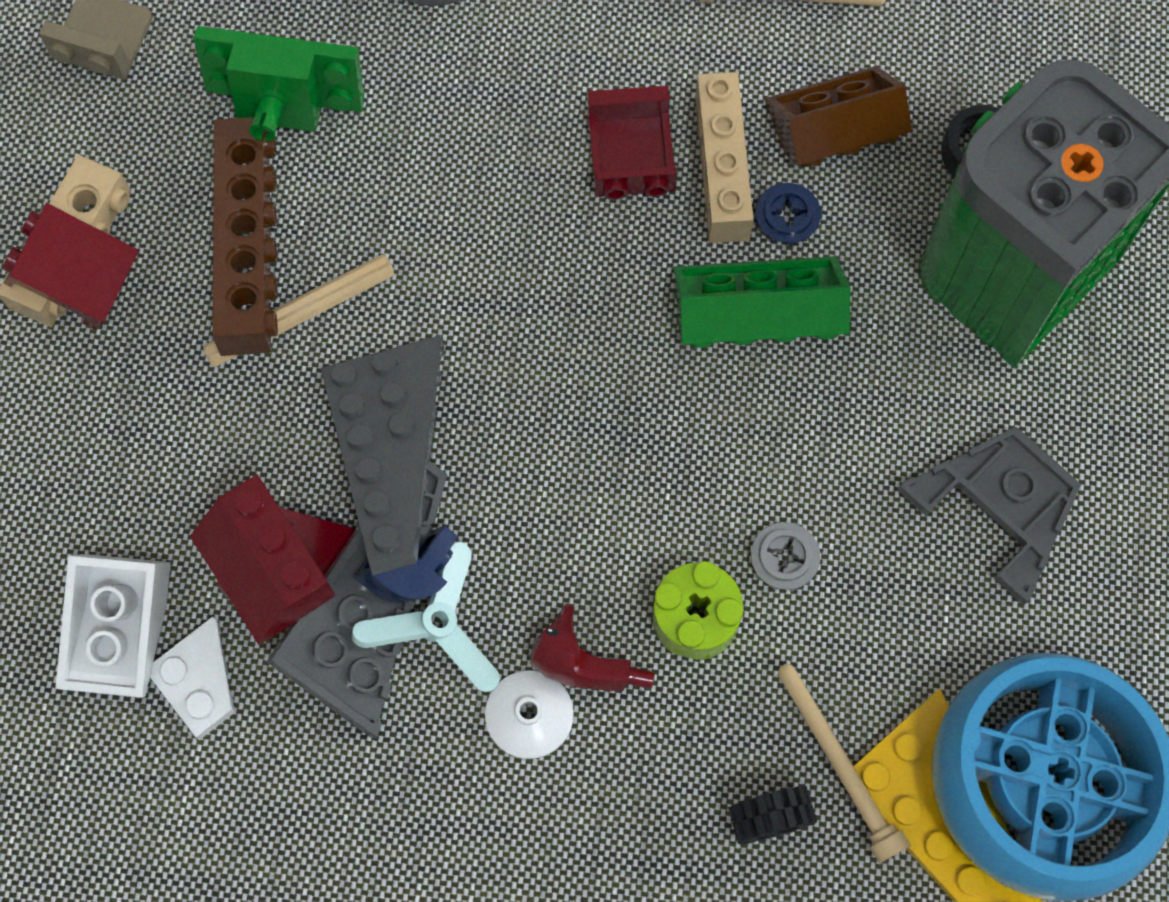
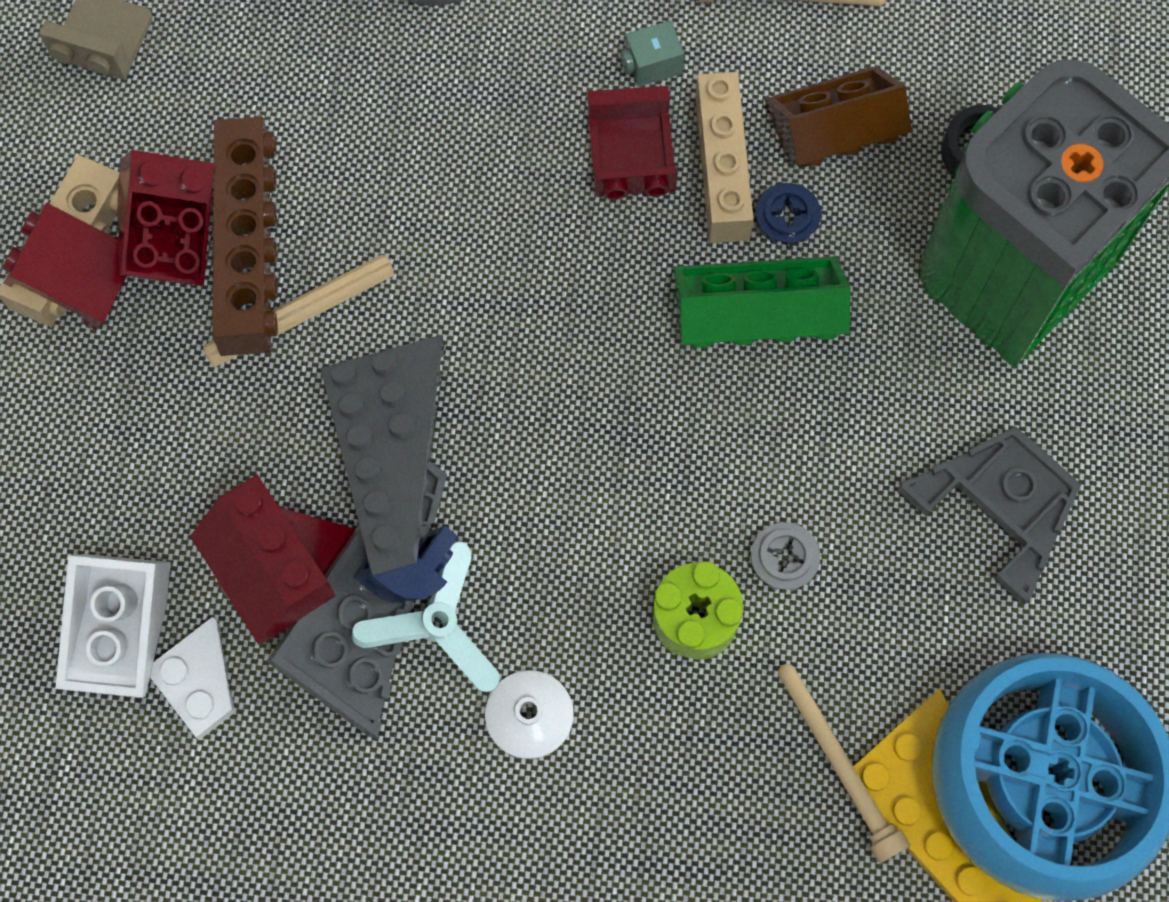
green brick [193,26,365,142] -> none
dark red animal [530,604,655,692] -> none
black tyre [728,786,817,845] -> none
none -> dark red slope [117,150,215,287]
none -> sand green brick [620,20,684,87]

